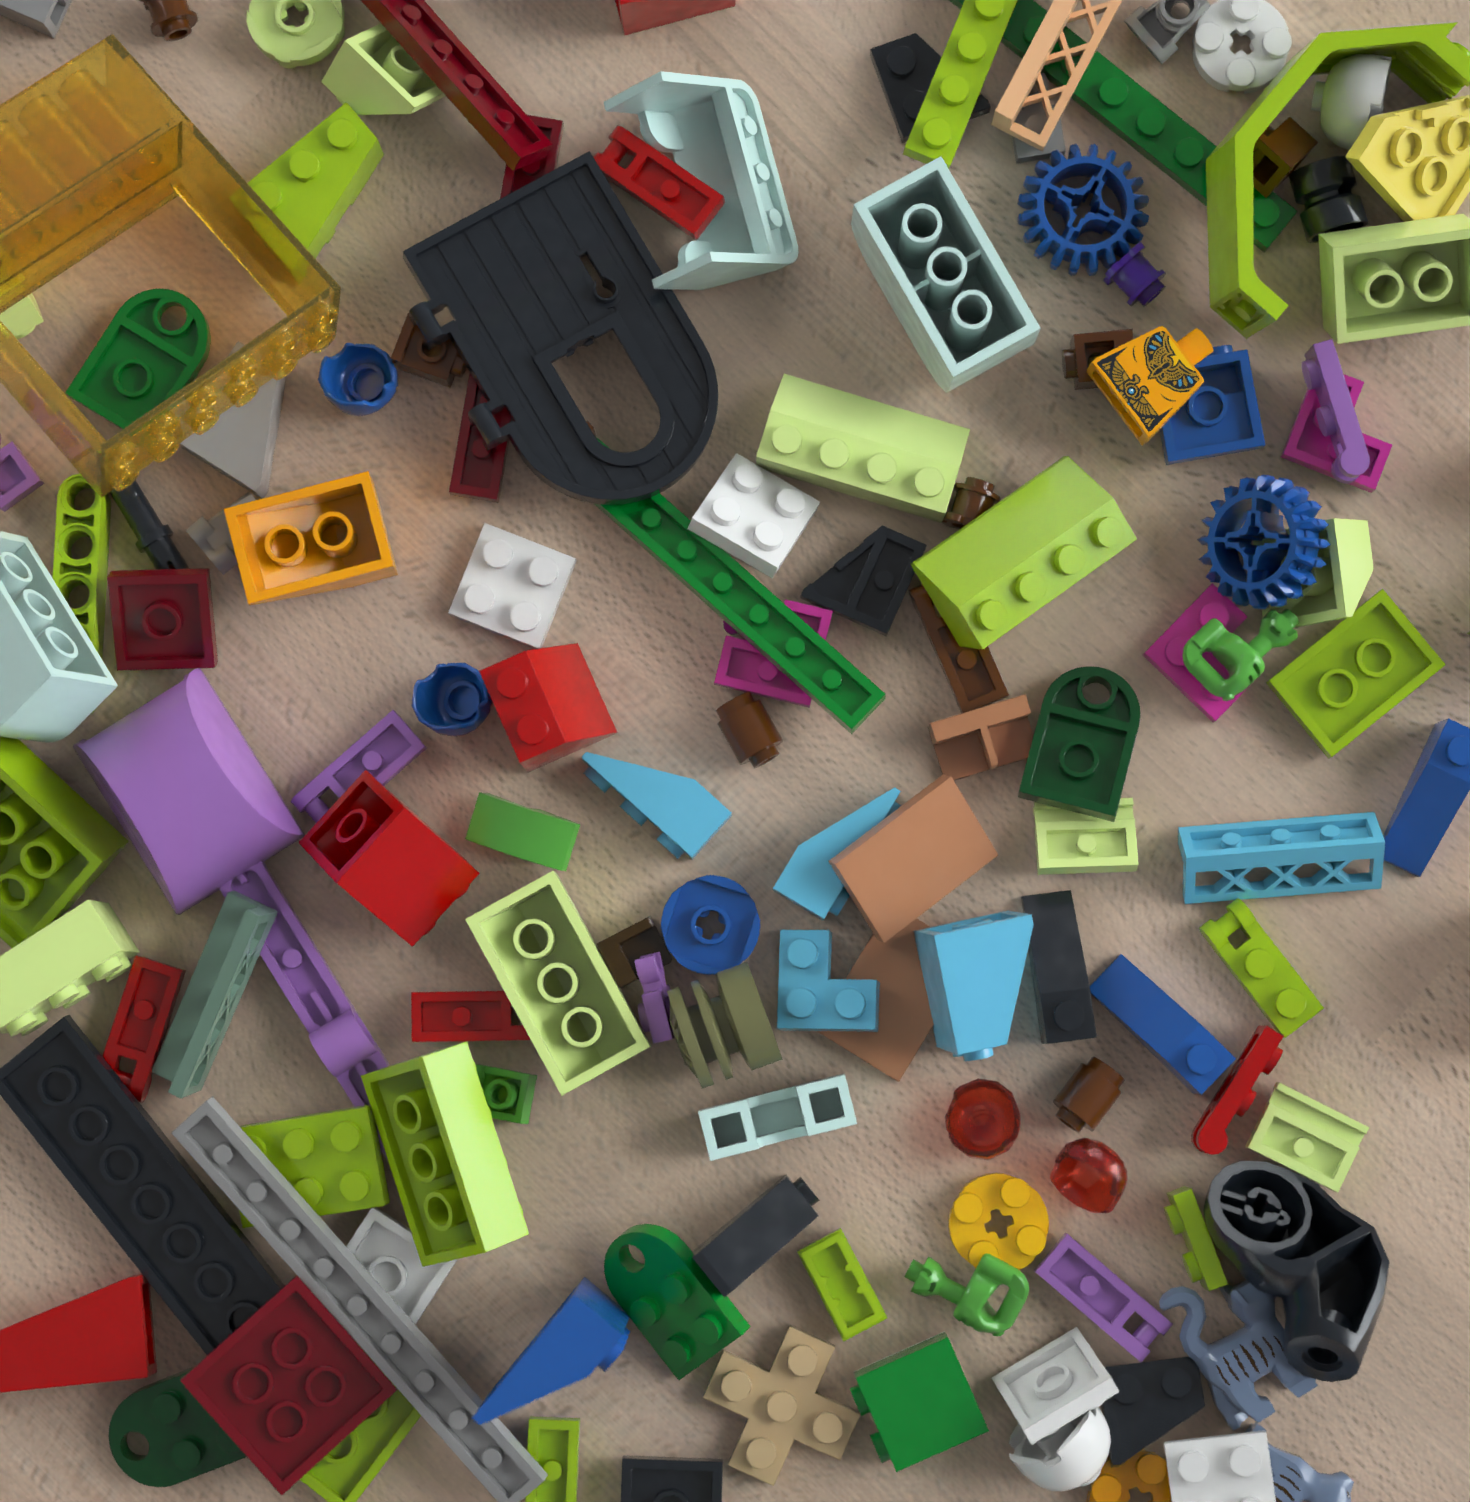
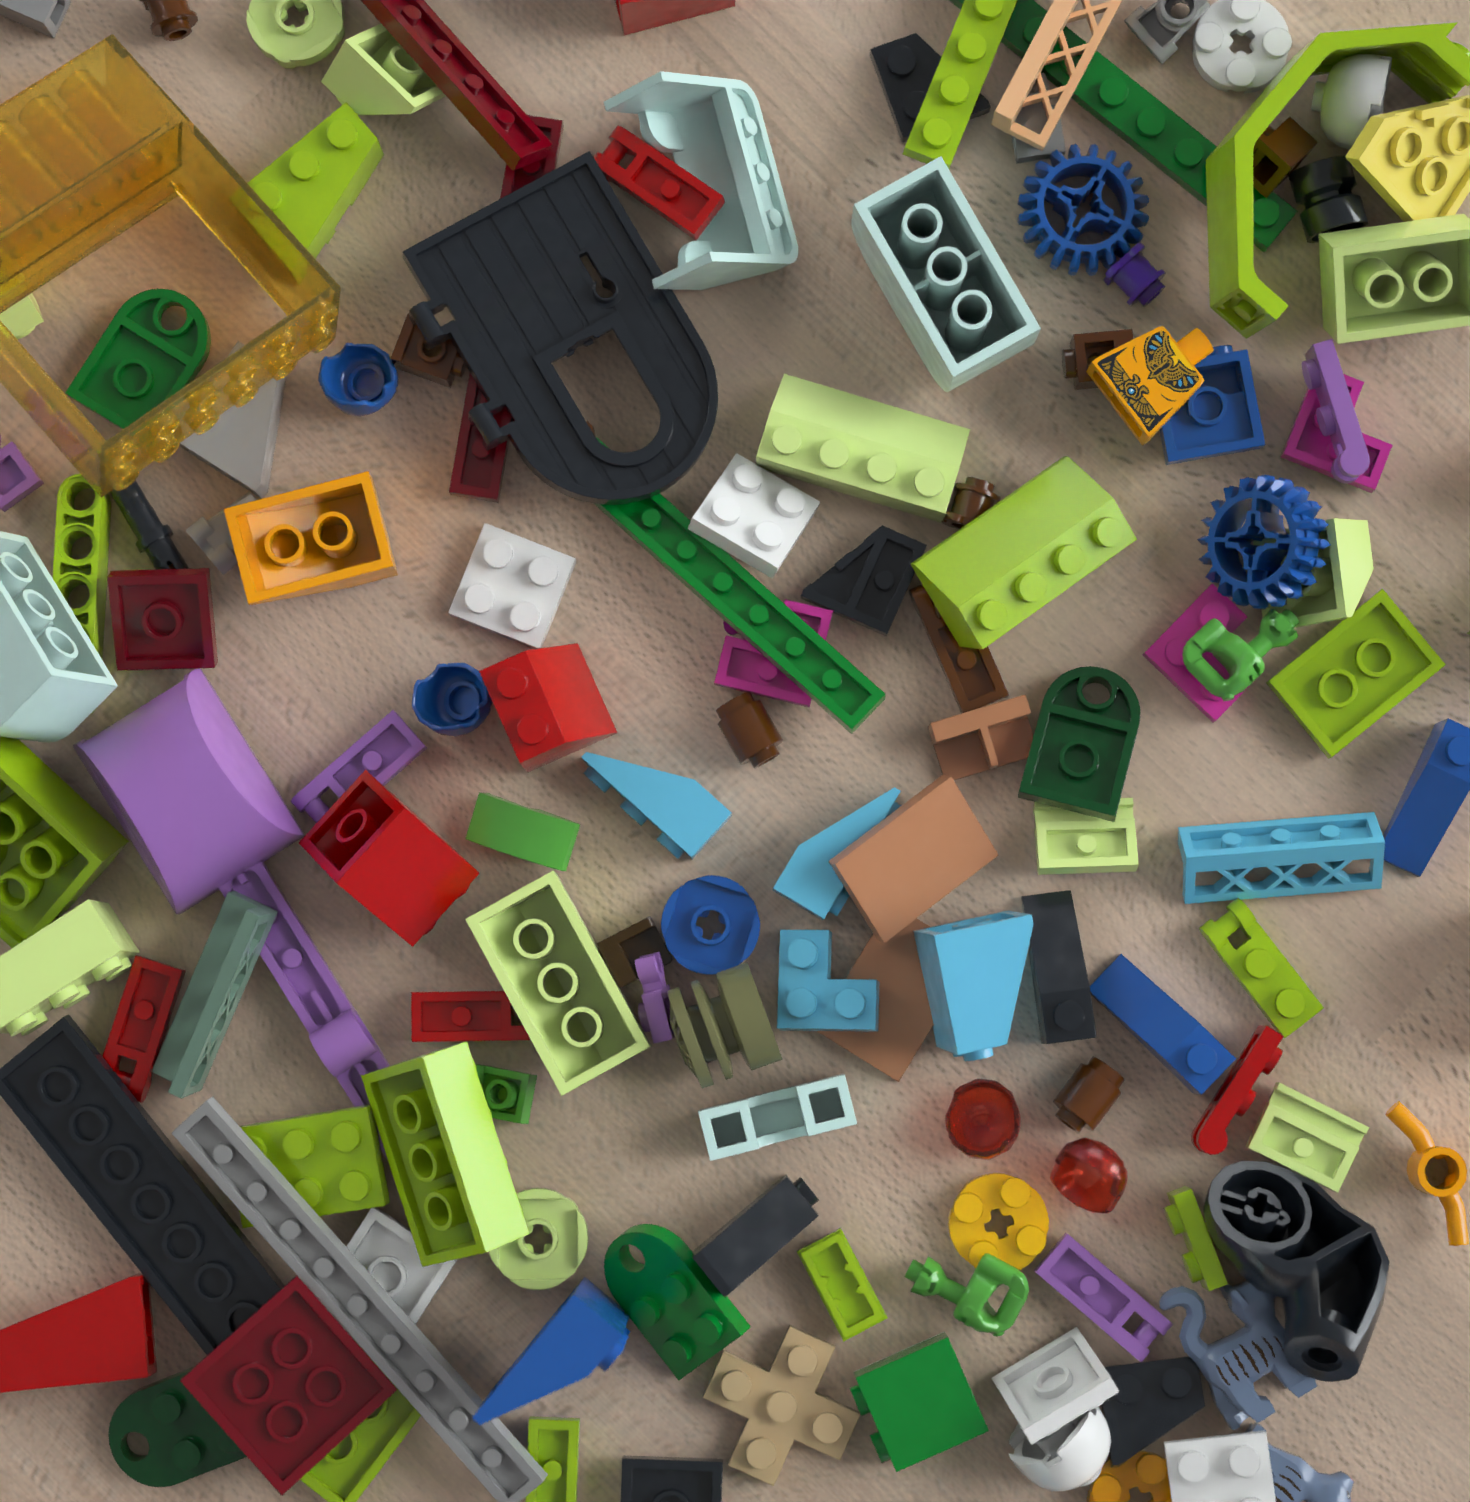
none -> yellowish green plate [489,1188,589,1290]
none -> light orange piece [1385,1101,1469,1246]

